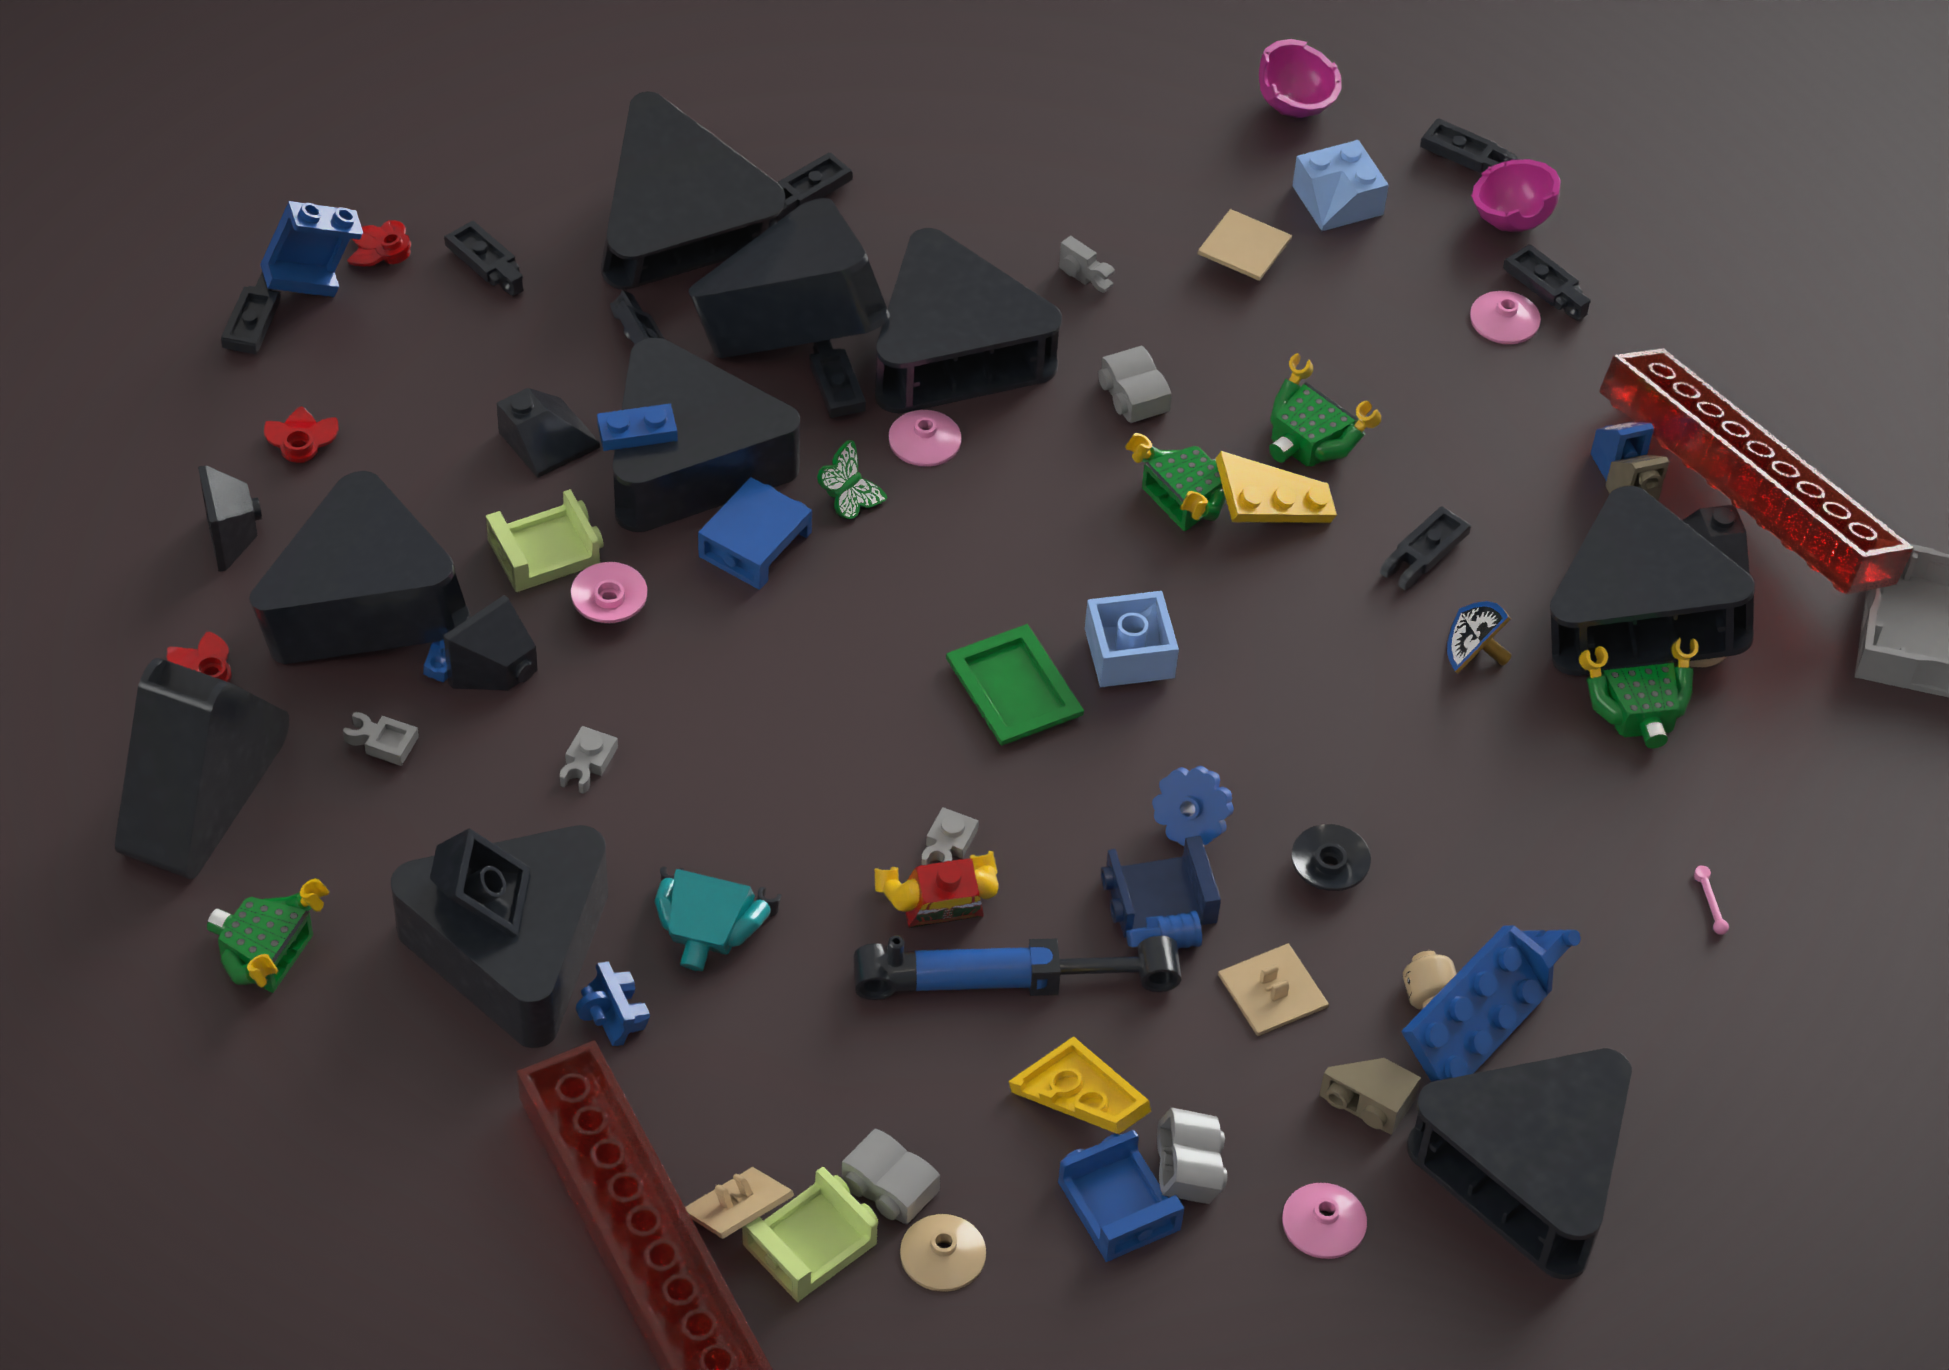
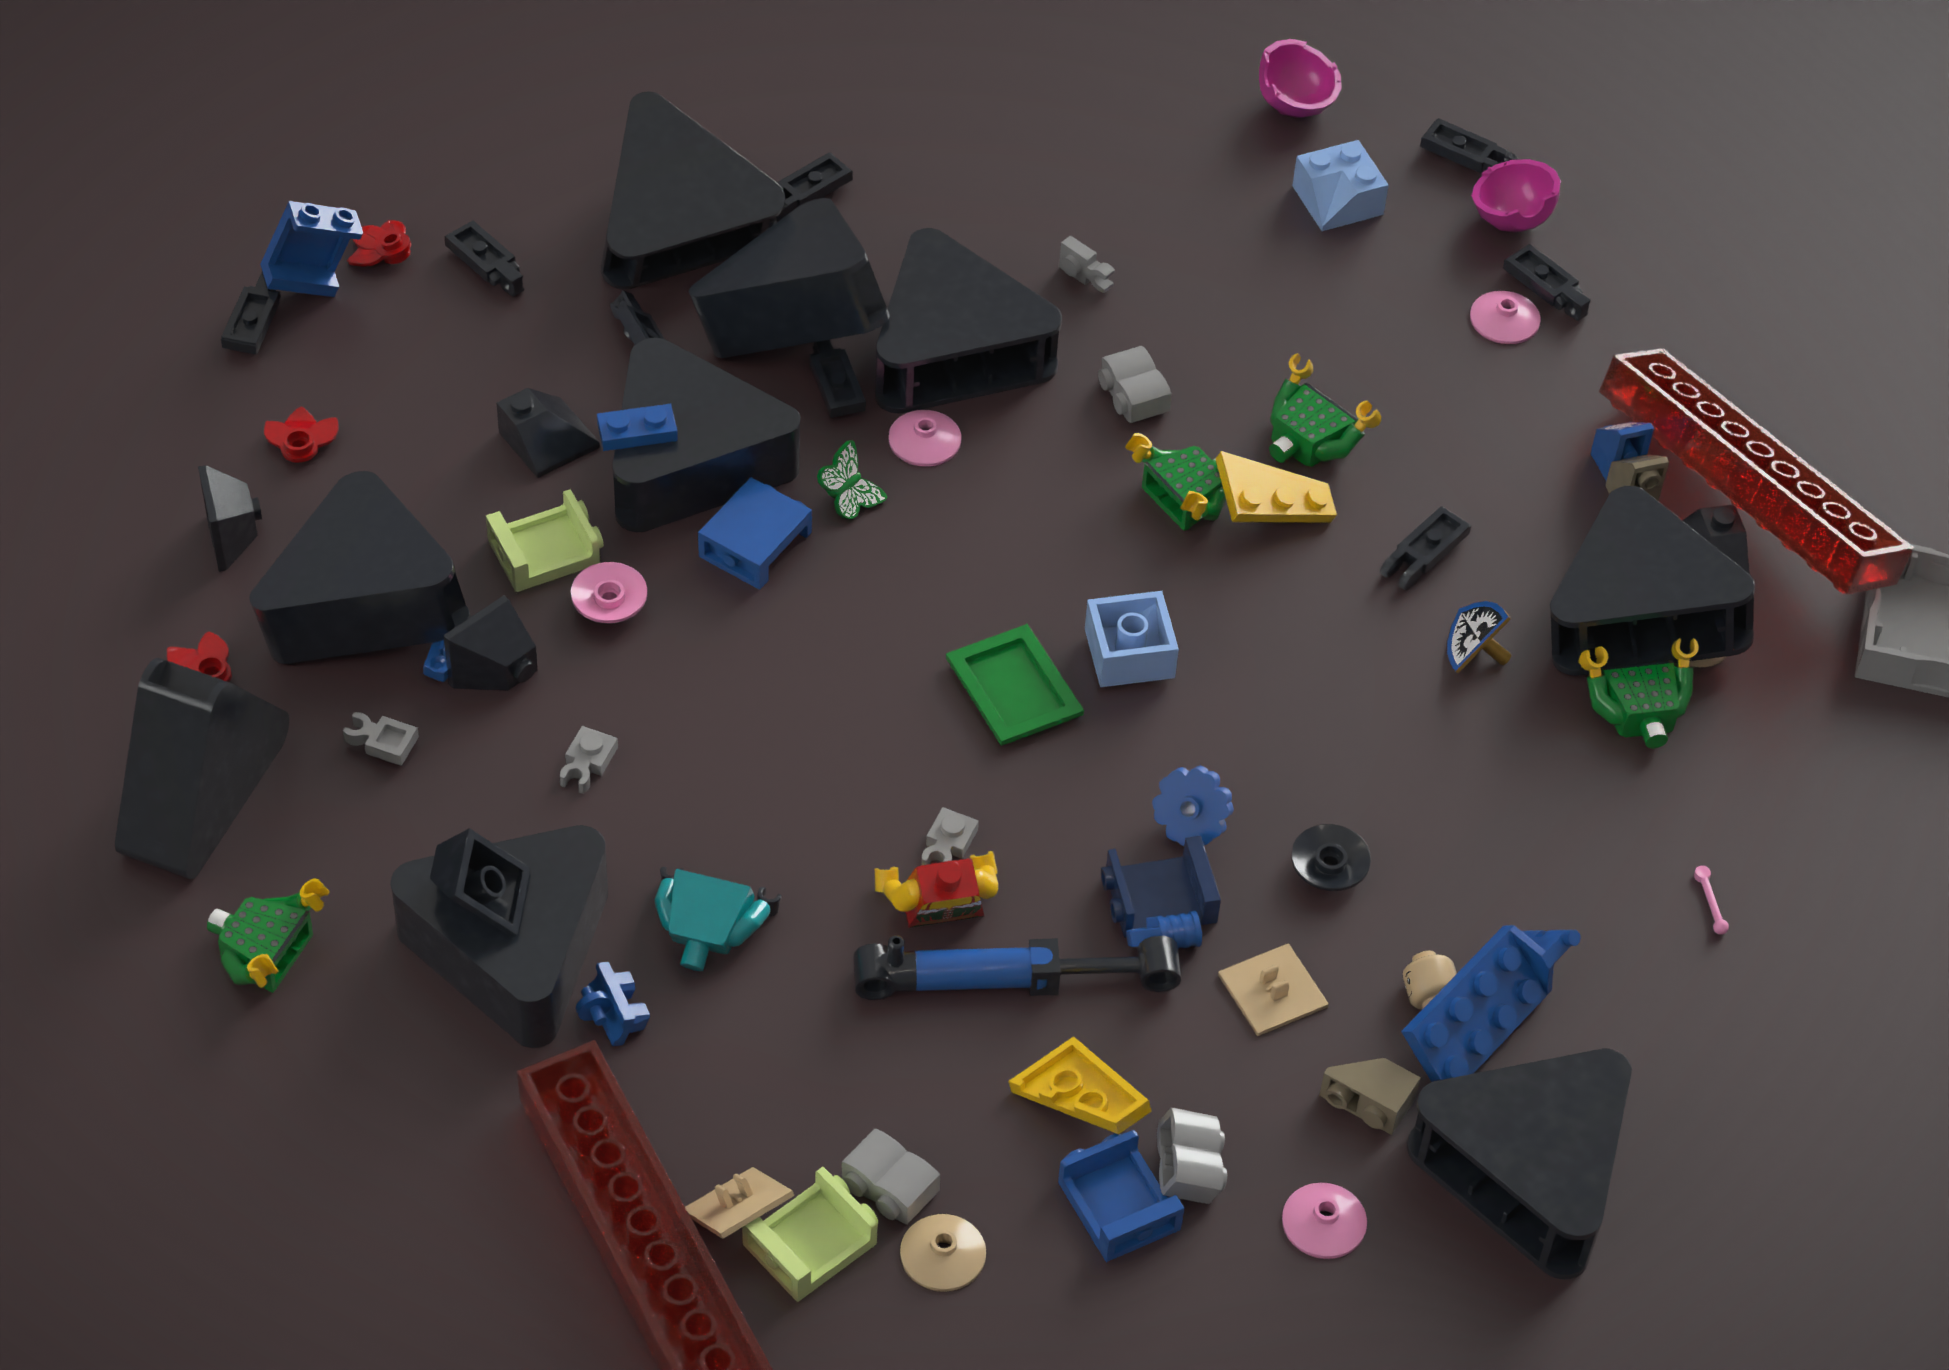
tan piece [1198,209,1292,281] -> none

